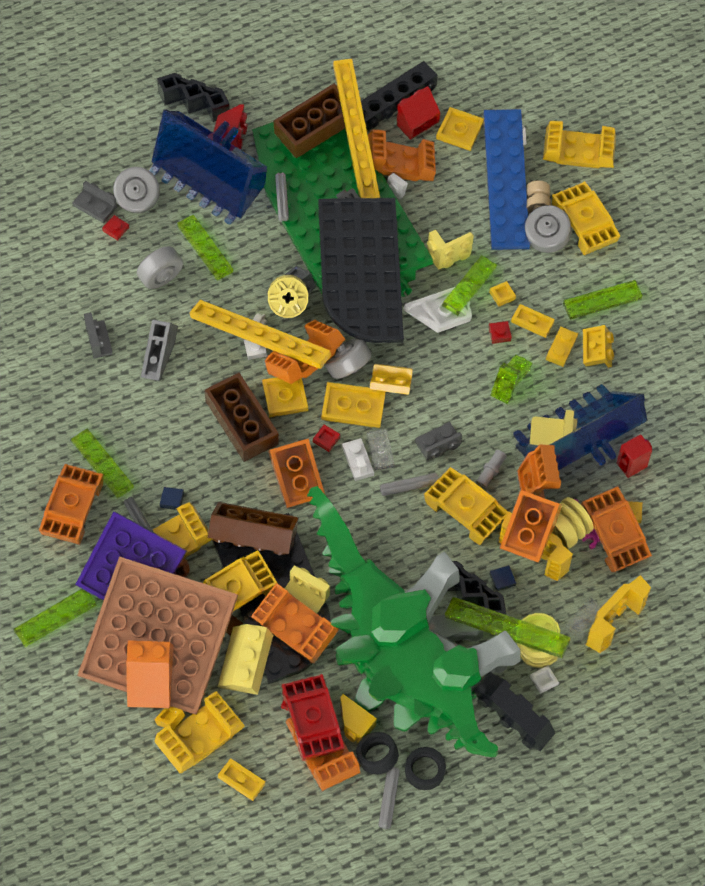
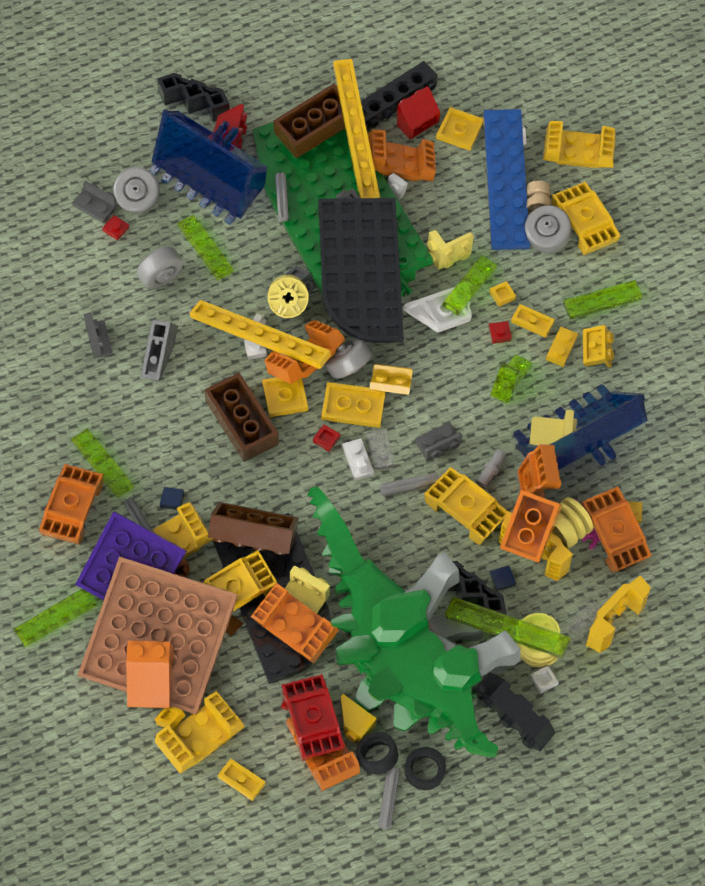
light yellow slope [218,624,273,695] -> none
orange slope [268,439,325,508] -> none
red brick [616,434,652,478] -> none

